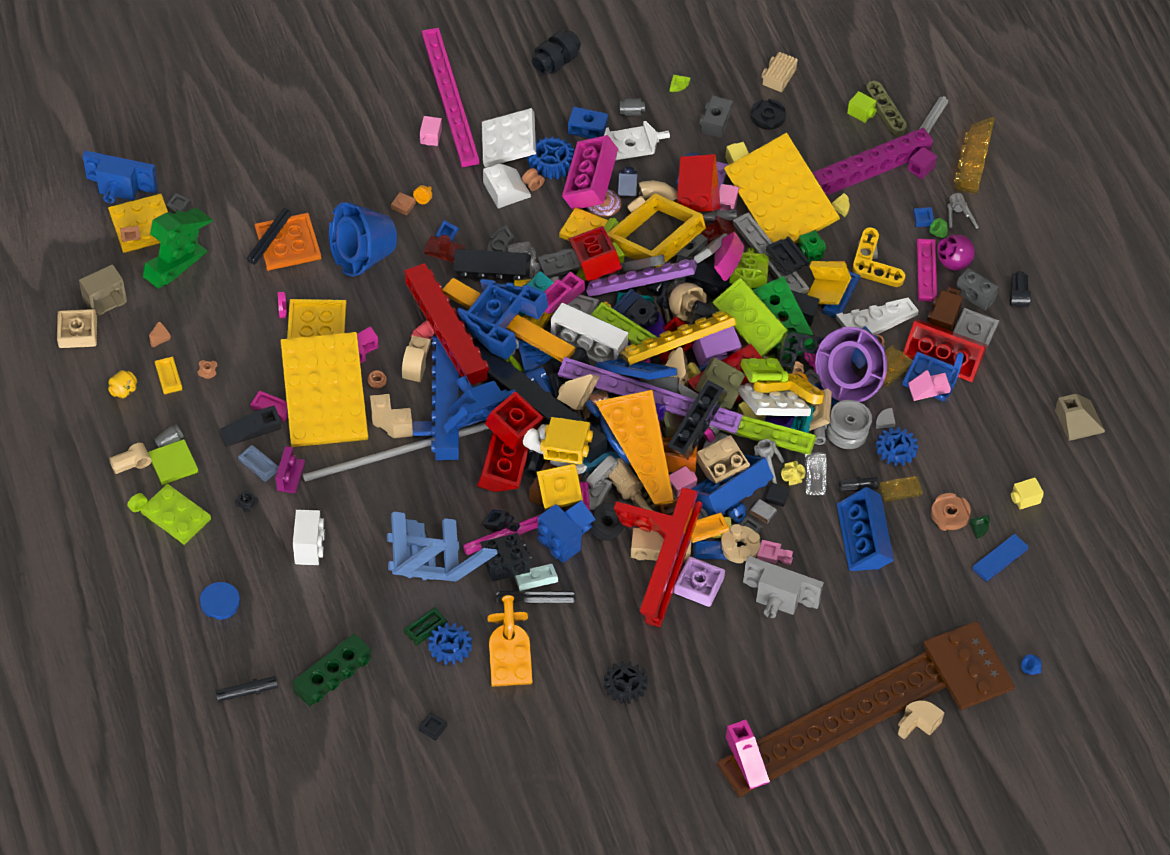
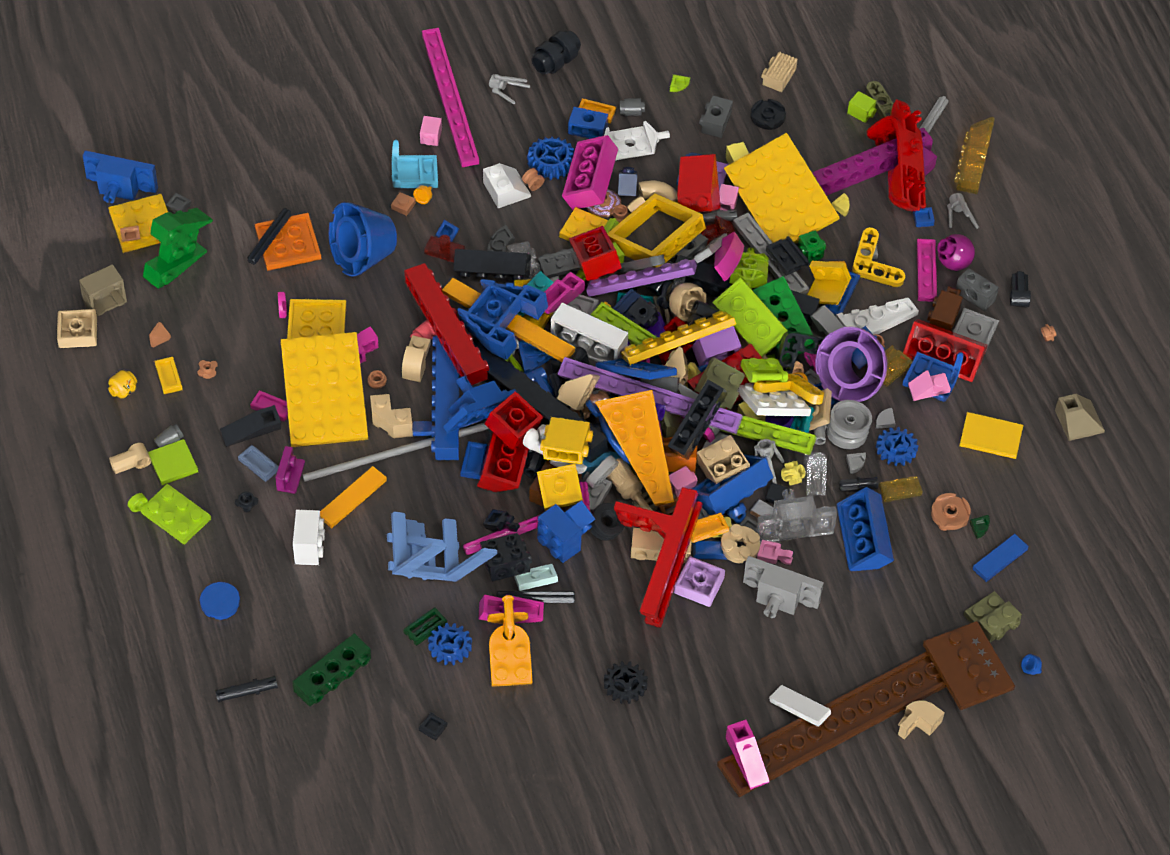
white plate [482,108,536,167] -> none
bright green tile [930,218,948,238] -> none
light yellow brick [1011,478,1044,510] -> none
none -> light orange tile [320,466,387,529]
none -> medium azure piece [392,140,438,188]
none -> blue tile [461,441,487,479]
none -> dark pink slope [479,595,544,623]
none -> light grey plant [489,74,530,104]
none -> light orange tile [578,98,616,124]
none -> nougat plate [610,204,631,223]
none -> clear brick [756,489,837,544]
none -> white tile [769,685,831,727]
none -> light grey slope [810,305,844,336]
none -> light grey tile [846,452,866,474]
none -> red piece [866,99,926,211]
none -> yellow tile [959,412,1023,459]
none -> olive plate [964,591,1022,643]
none -> nougat plate [1041,324,1056,342]

